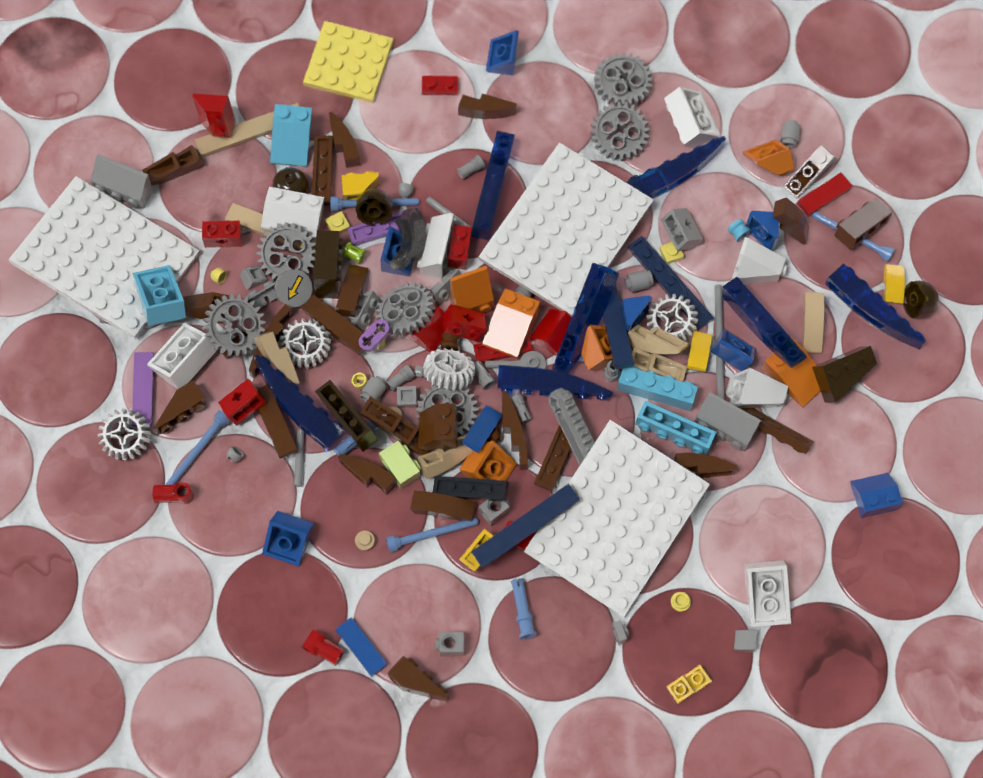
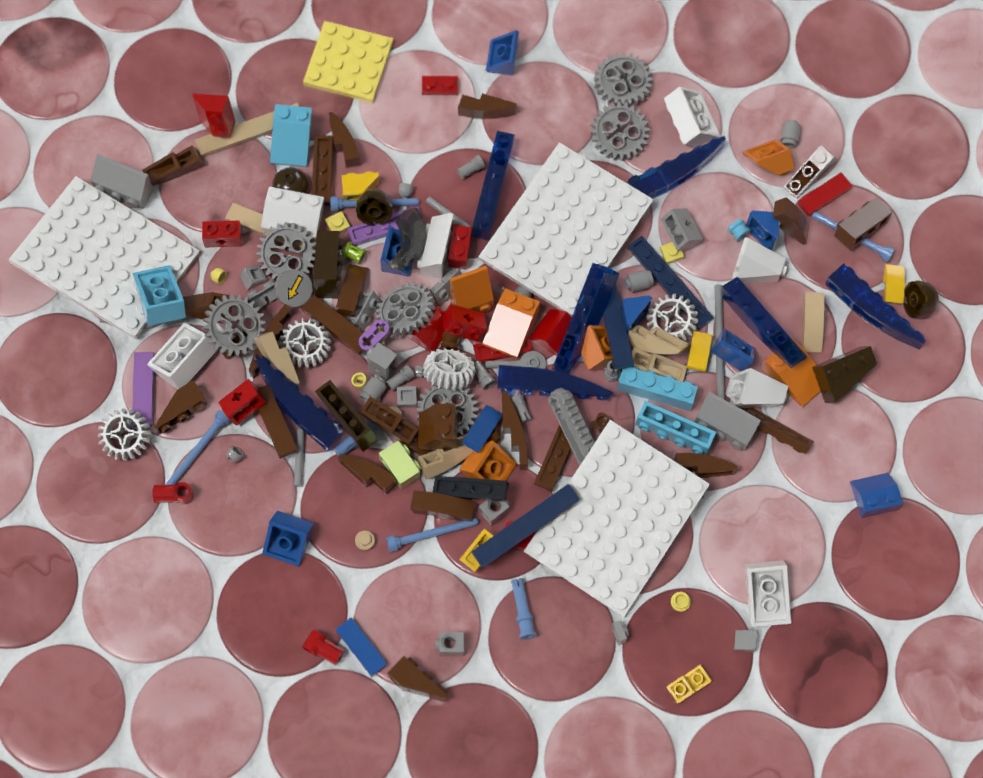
none -> light grey brick [366,343,398,382]
none -> reddish brown plate [591,412,614,434]

